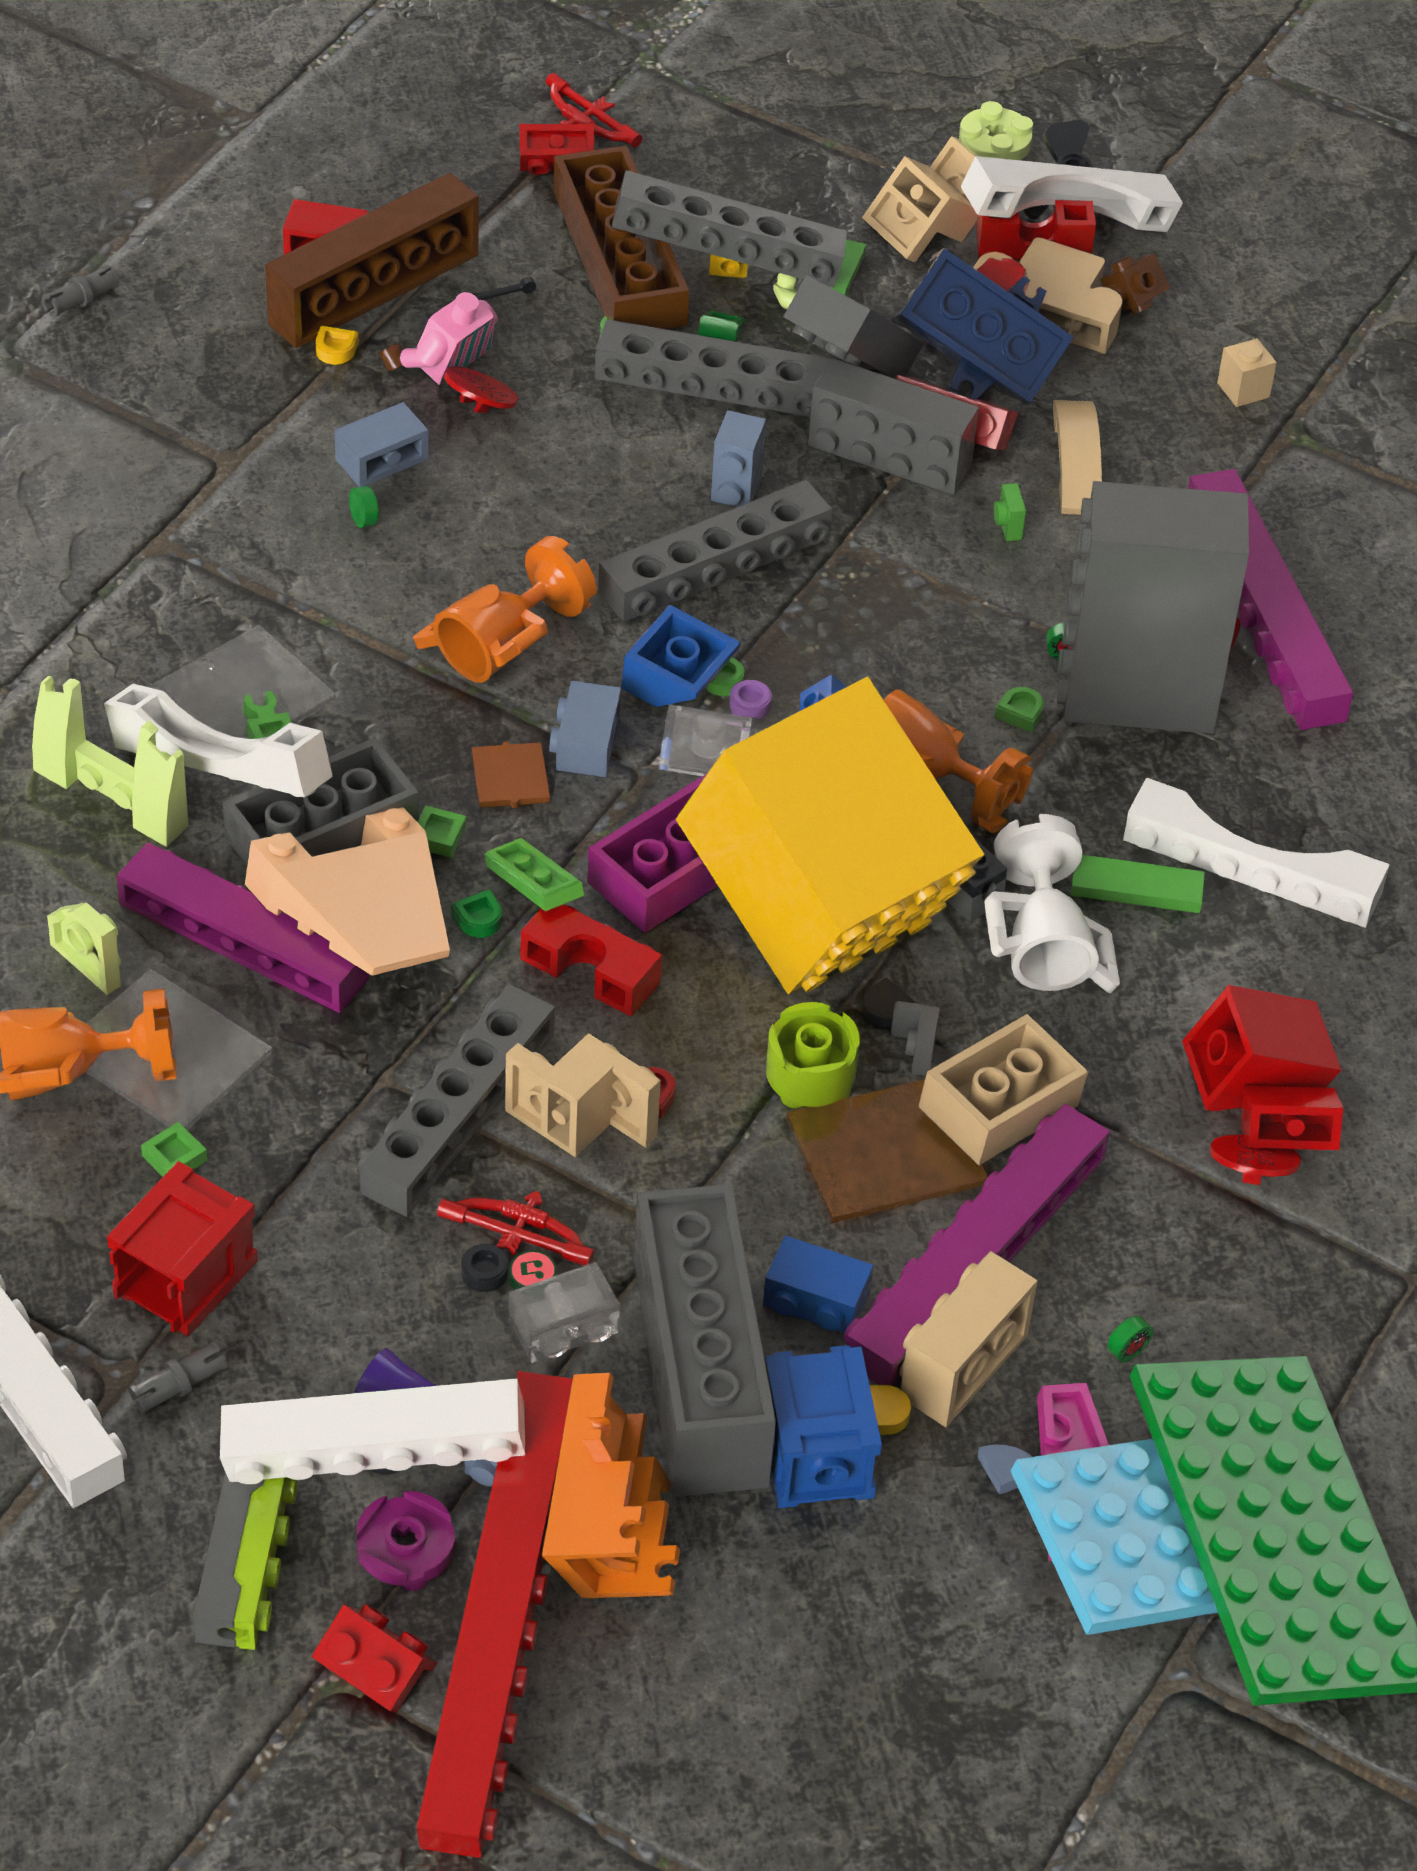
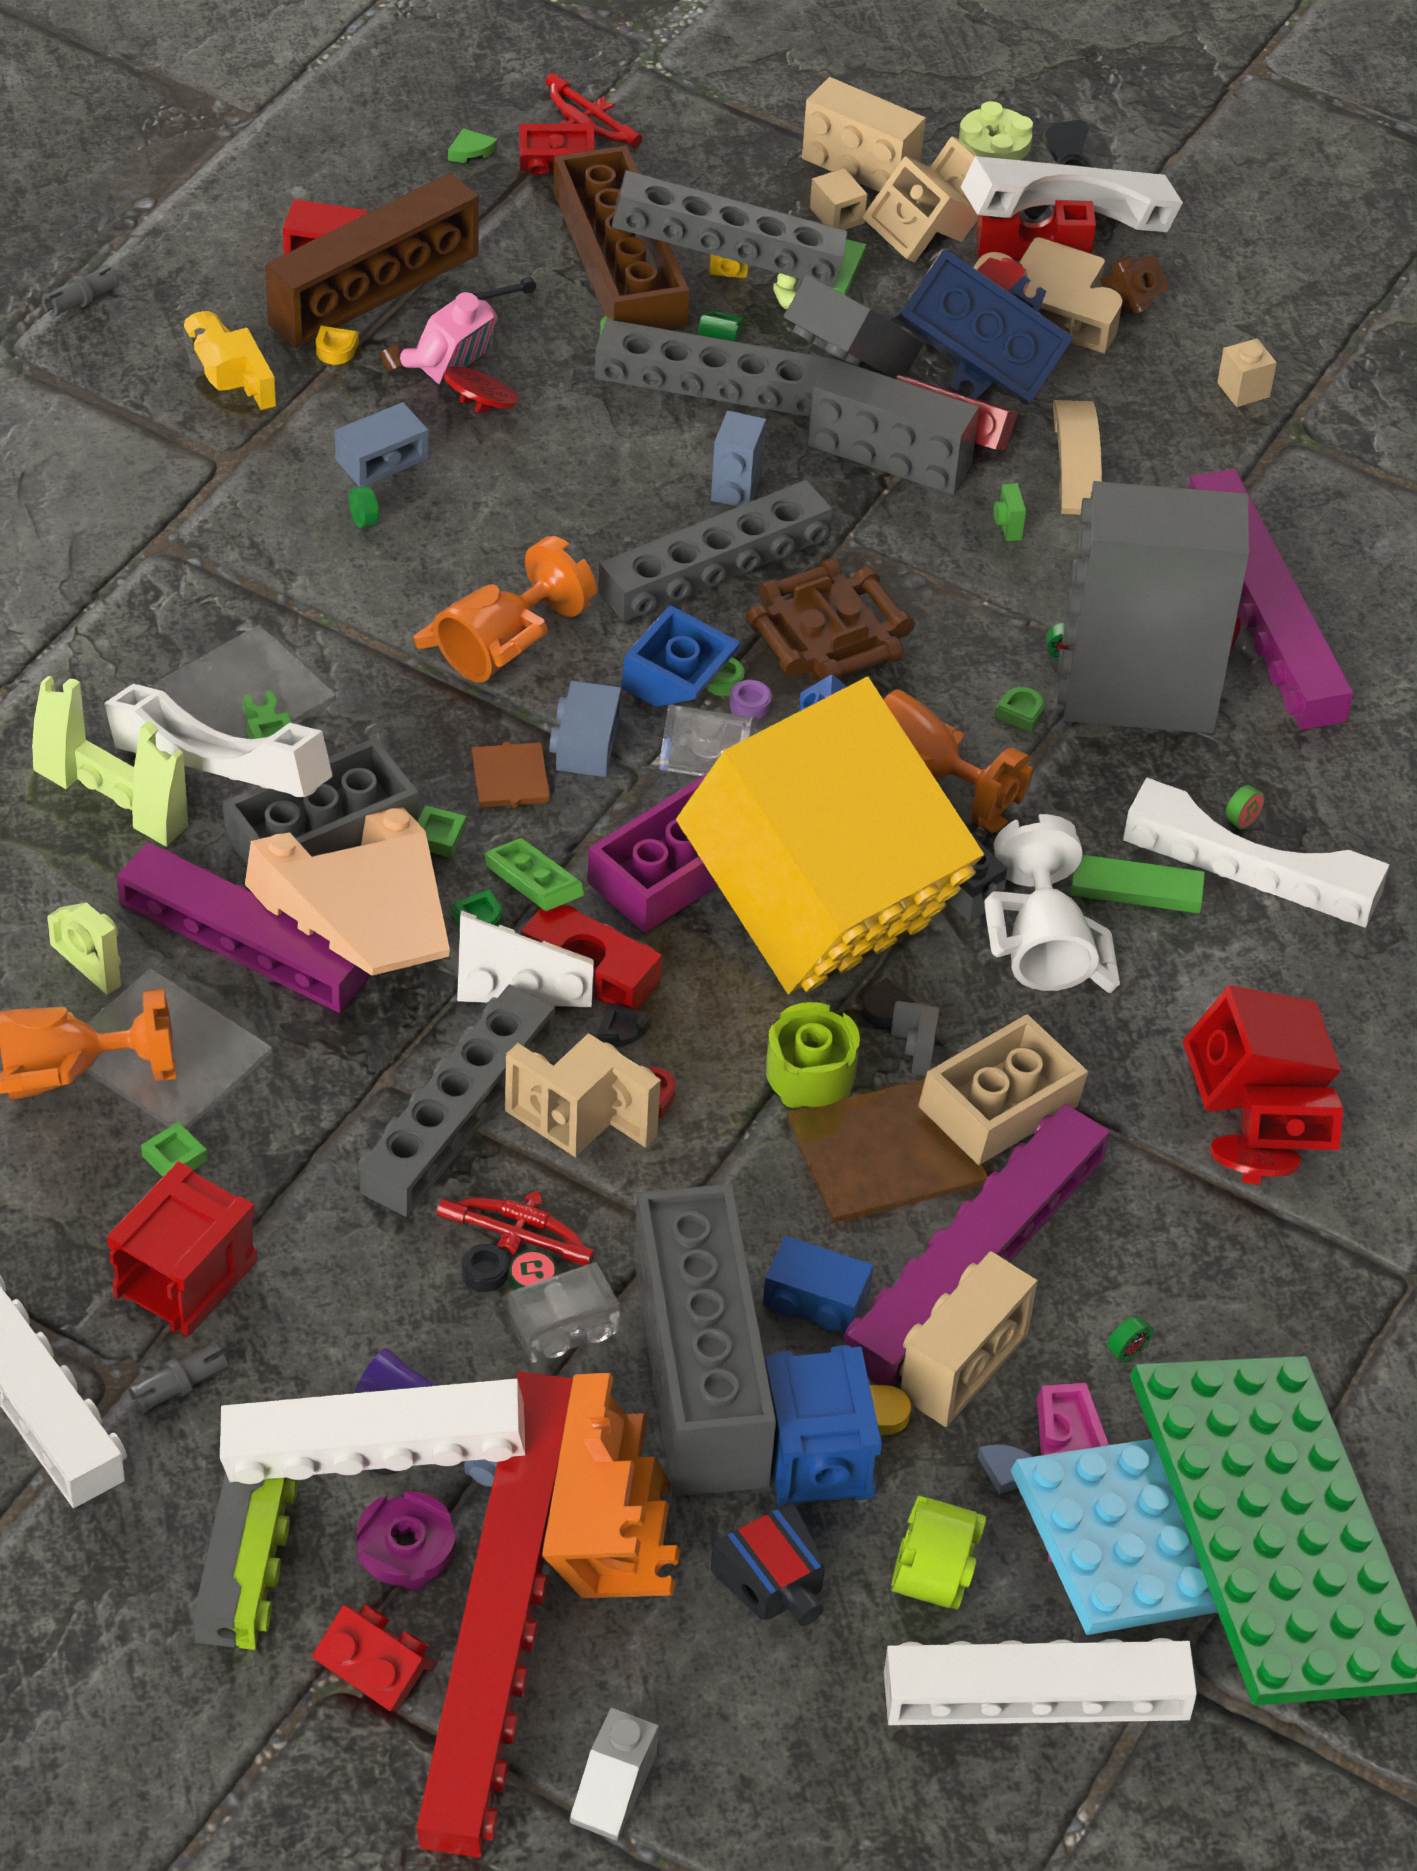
none -> yellow plate [183,311,276,410]
none -> bright green tile [448,129,497,163]
none -> white wing [457,910,594,1008]
none -> slope [570,1708,659,1841]
none -> black tile [597,1003,652,1047]
none -> black torso [710,1501,825,1626]
none -> reddish brown brick [745,557,915,681]
none -> tan brick [802,77,926,192]
none -> tan brick [810,168,867,230]
none -> white brick [884,1638,1197,1725]
none -> lime brick [891,1495,986,1610]
none -> bright green tile [1226,785,1265,830]

